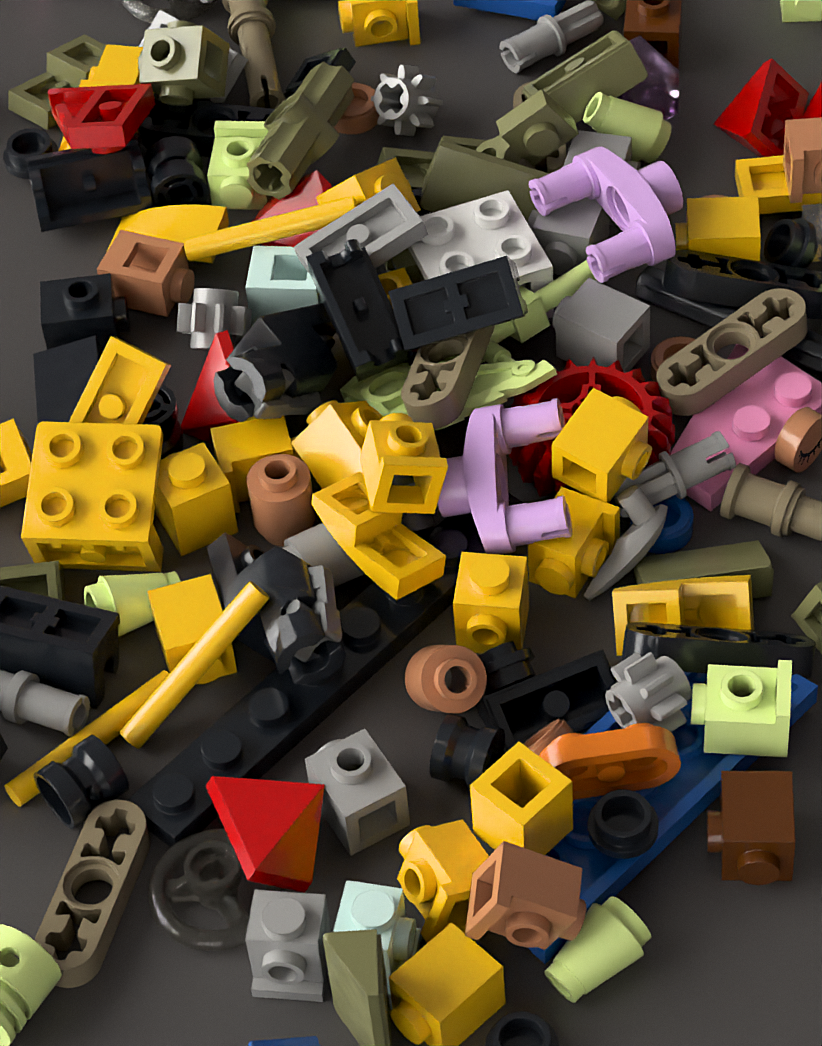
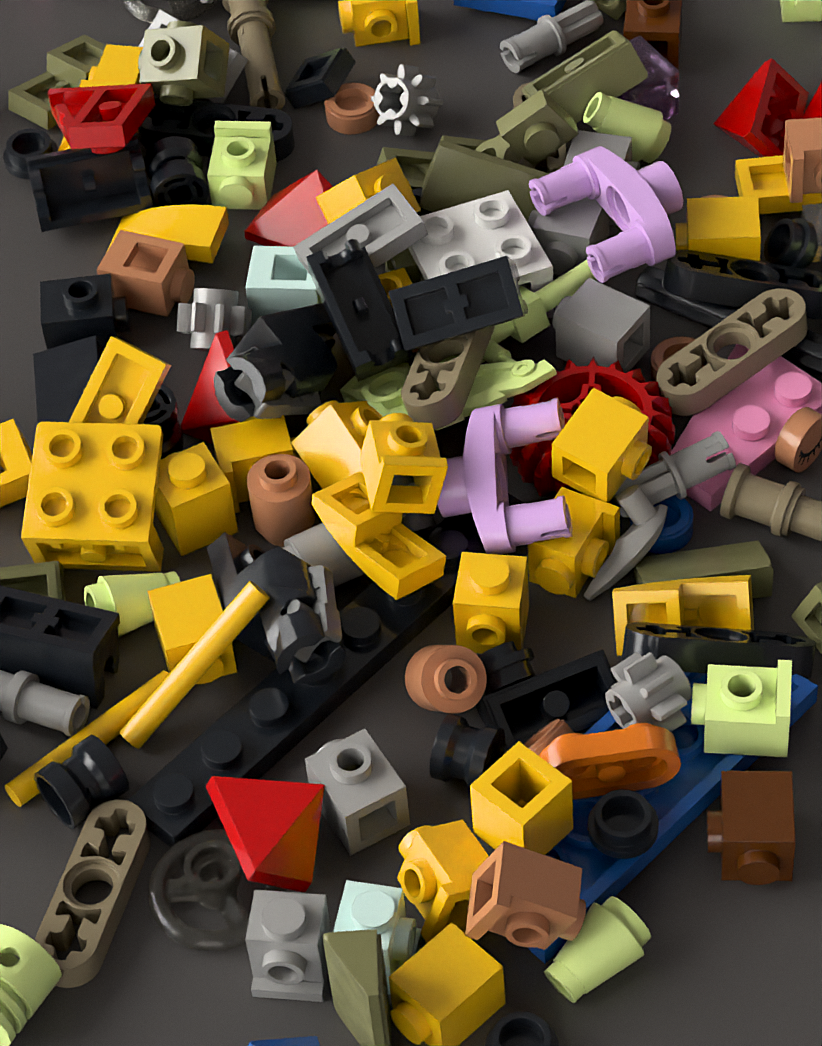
yellow bar [183,196,357,262] -> none
olive piece [246,61,354,200] -> none

